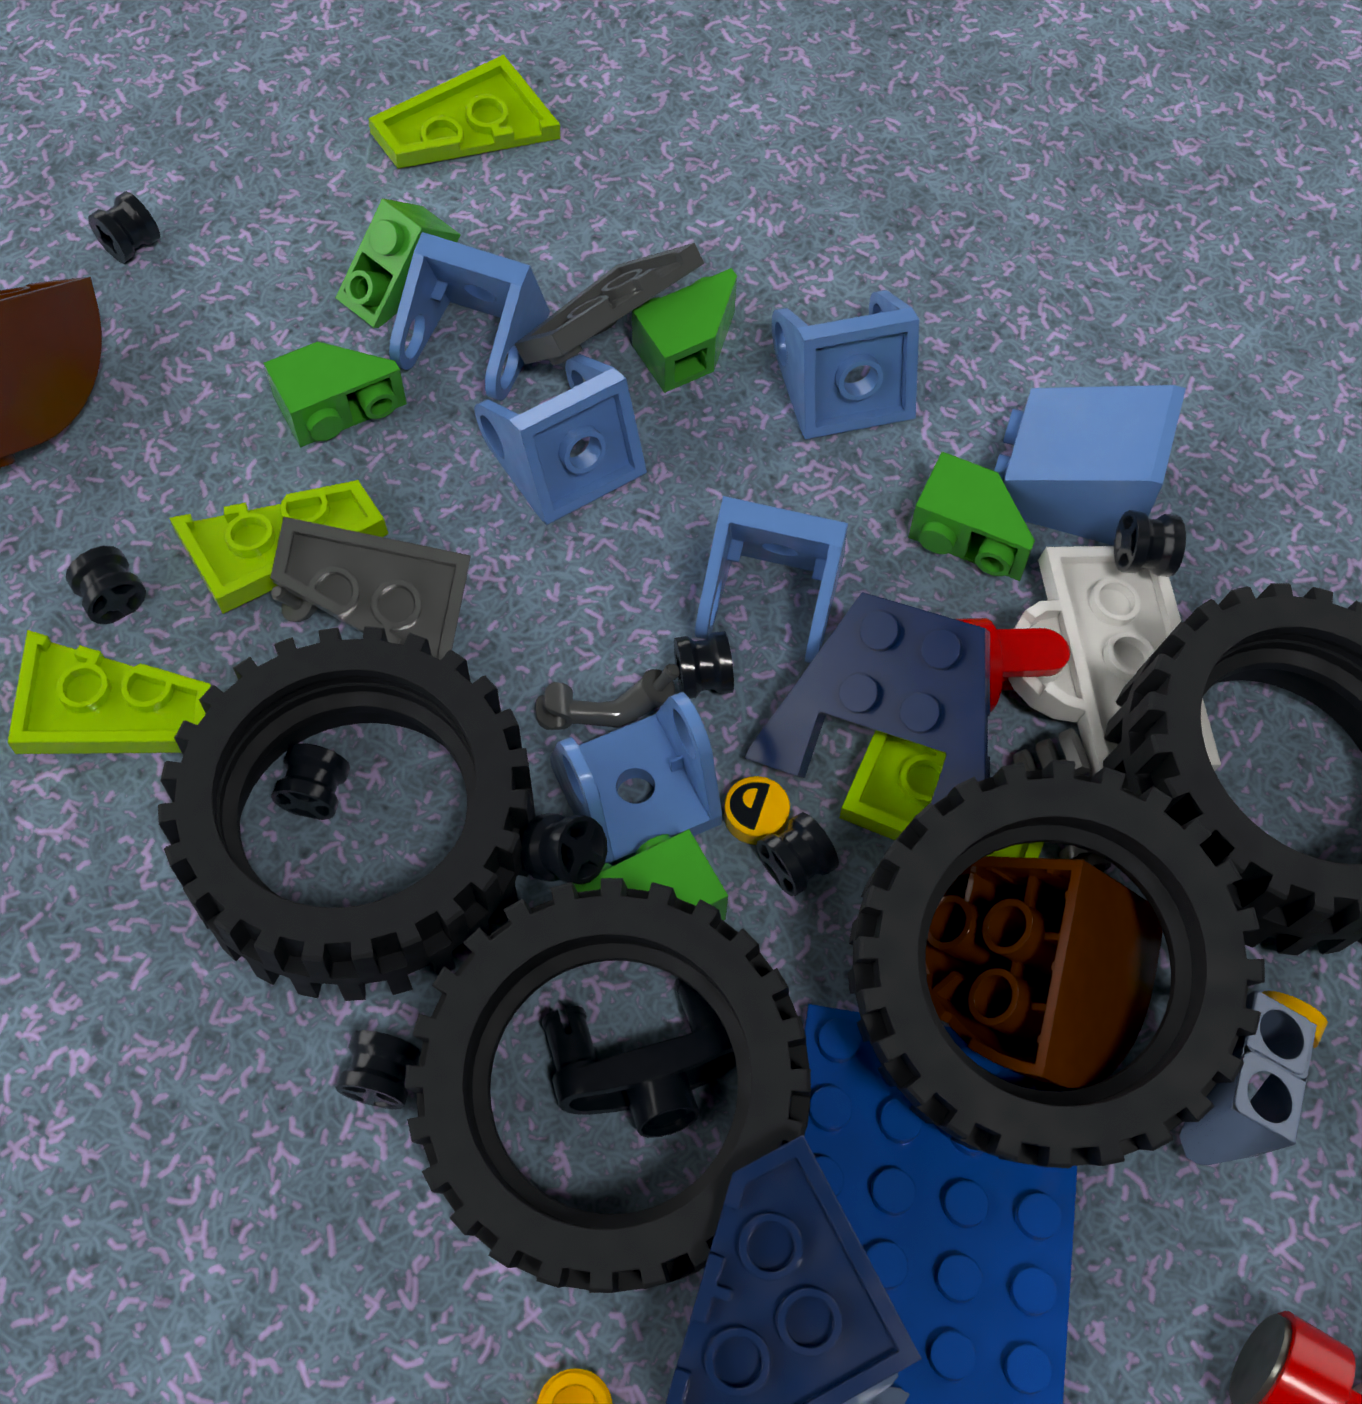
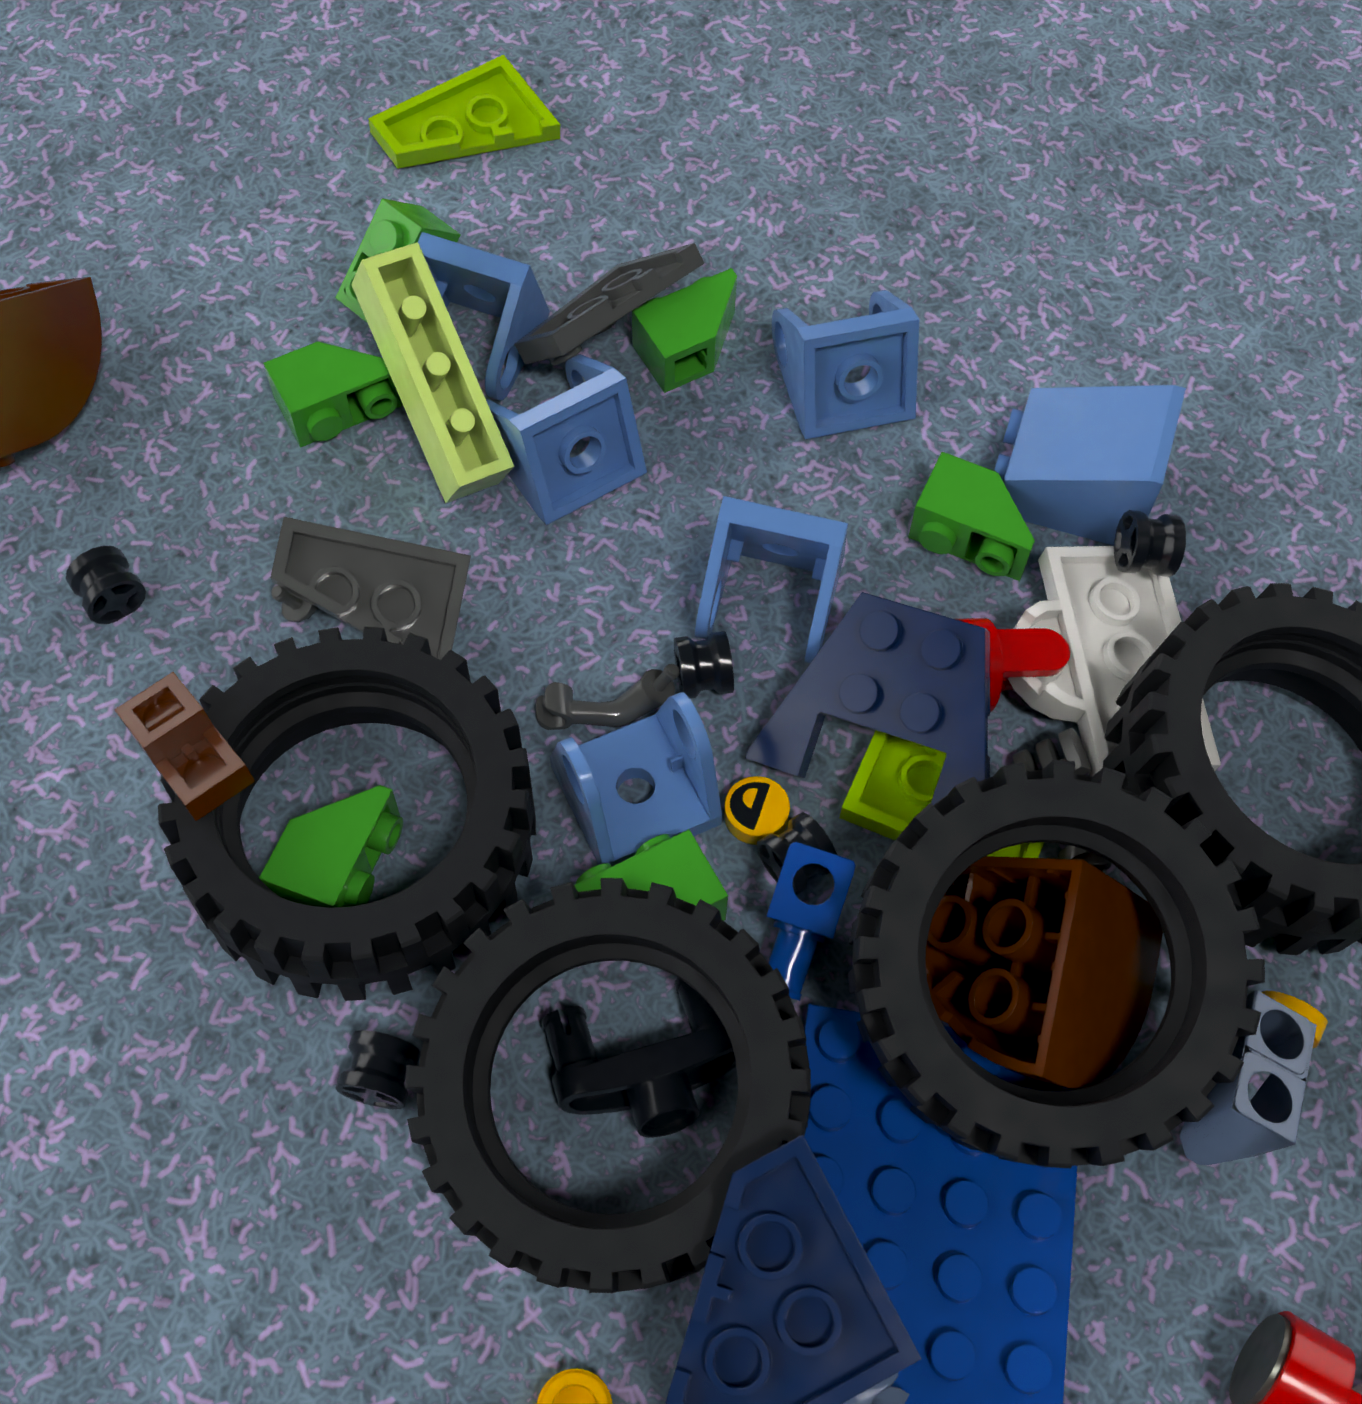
lime wing [7,630,211,754] -> none
black wheel [88,191,160,264] -> none
lime wing [169,480,389,614] -> none
black wheel [271,743,350,820] -> none
black wheel [521,813,608,885] -> none
none -> reddish brown slope [114,672,255,821]
none -> bright green slope [259,785,403,908]
none -> yellowish green brick [352,242,515,503]
none -> blue bracket [766,842,856,1001]

